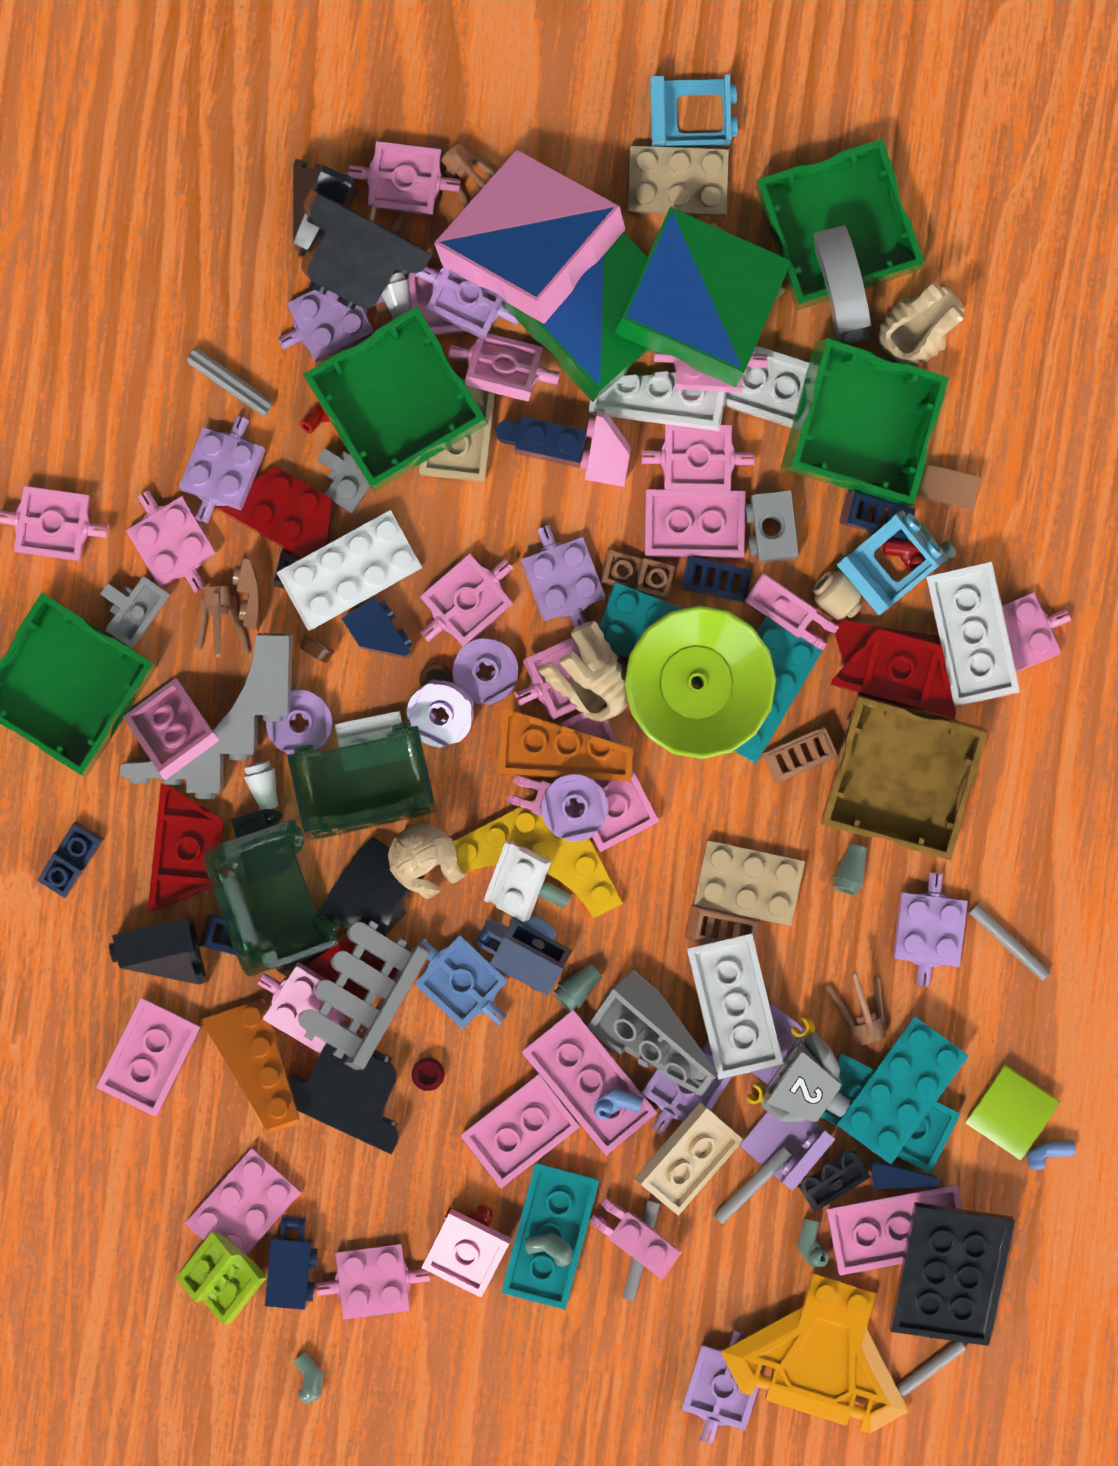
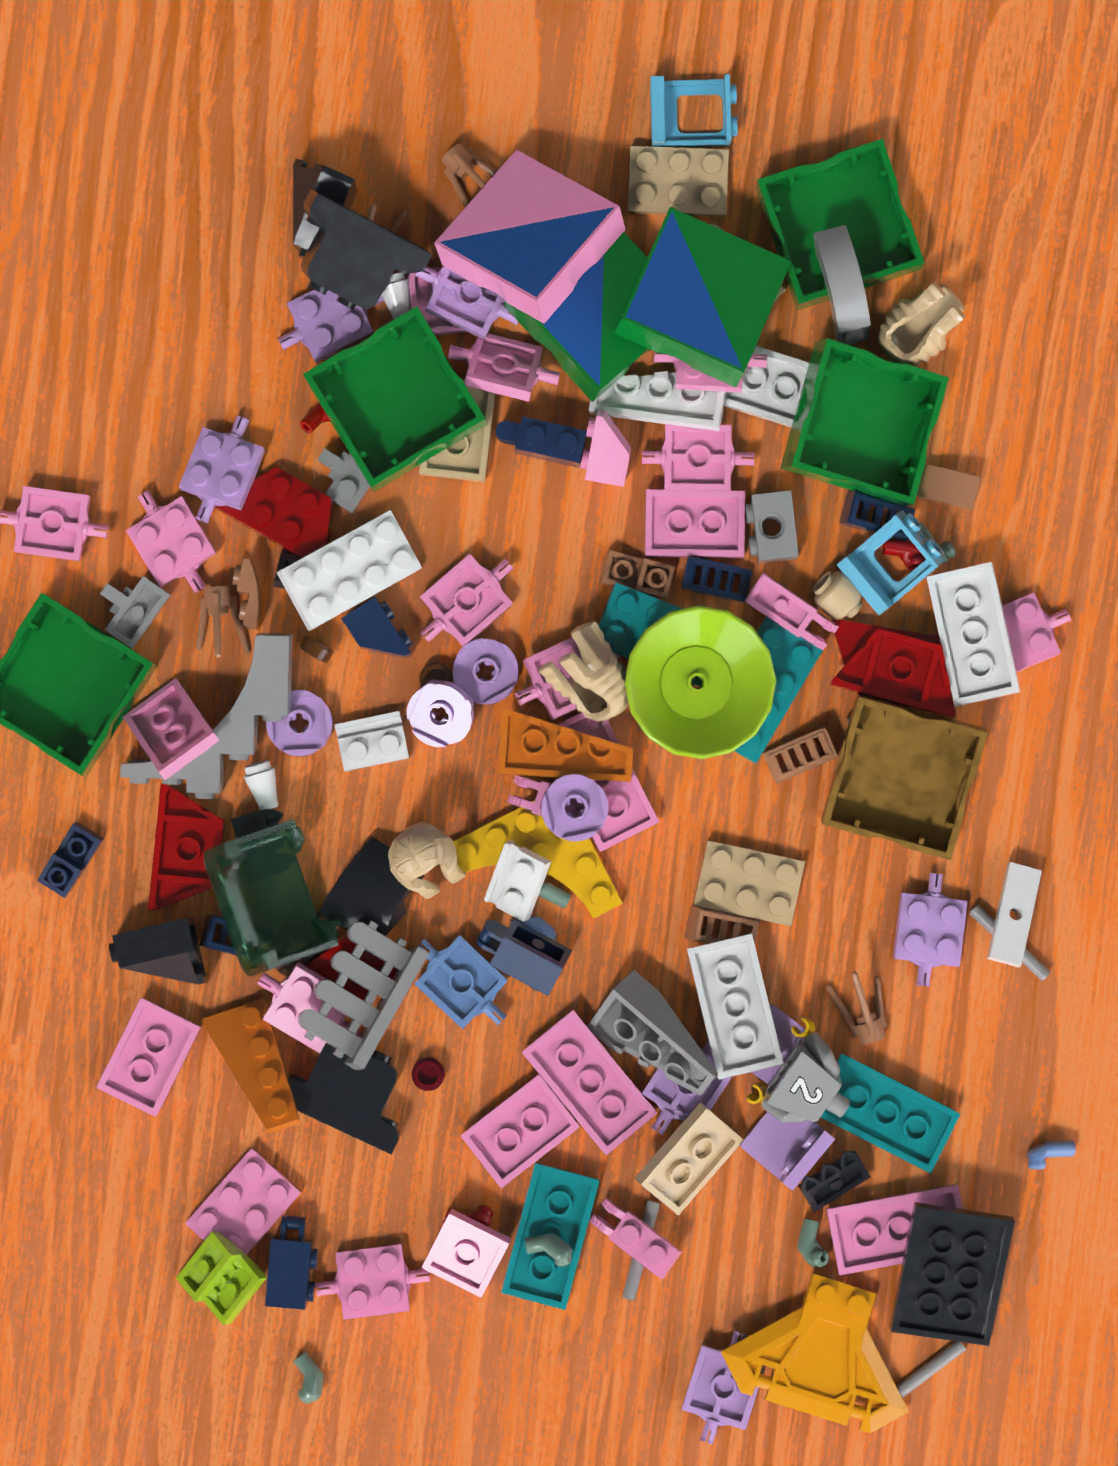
light grey axle [187,348,273,416] -> none
clear green windscreen [287,723,438,840] -> none
bright pink plate [348,141,461,217] -> none
lavender plate [520,525,606,628] -> none
sand green cone [553,963,603,1012] -> none
medium blue arm [594,1089,643,1120] -> none
light grey bar [714,1146,793,1224] -> none
sand green cone [832,844,868,895] -> none
teal plate [836,1016,969,1164] -> none
dark blue slope [870,1160,940,1189] -> none
lime slope [965,1064,1060,1160] -> none
none -> white tile [987,862,1042,967]

